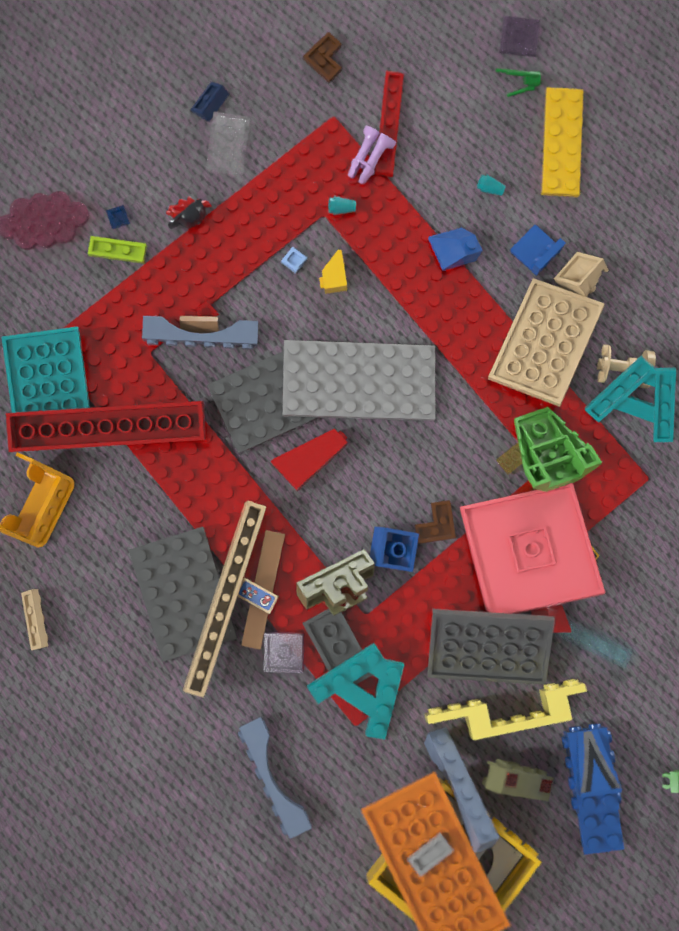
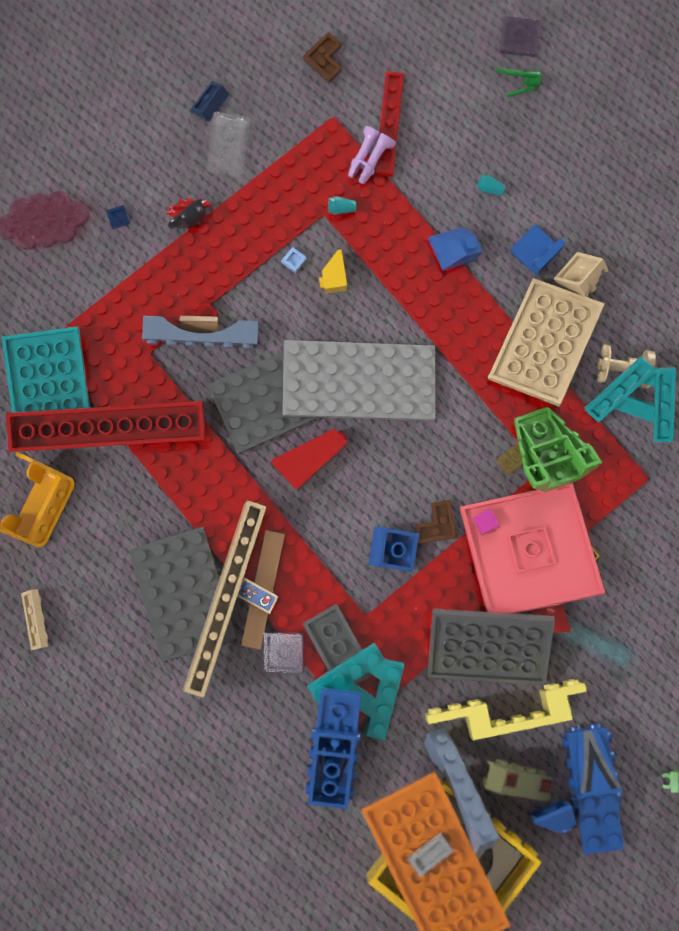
lime plate [88,236,147,264] -> none
sand blue arch [238,716,312,839] -> none
piece [297,549,375,616] -> none
yellow plate [541,87,583,197] -> none
none -> blue wedge [305,688,361,809]
none -> dark pink tile [473,509,500,535]
none -> blue slope [527,799,576,833]

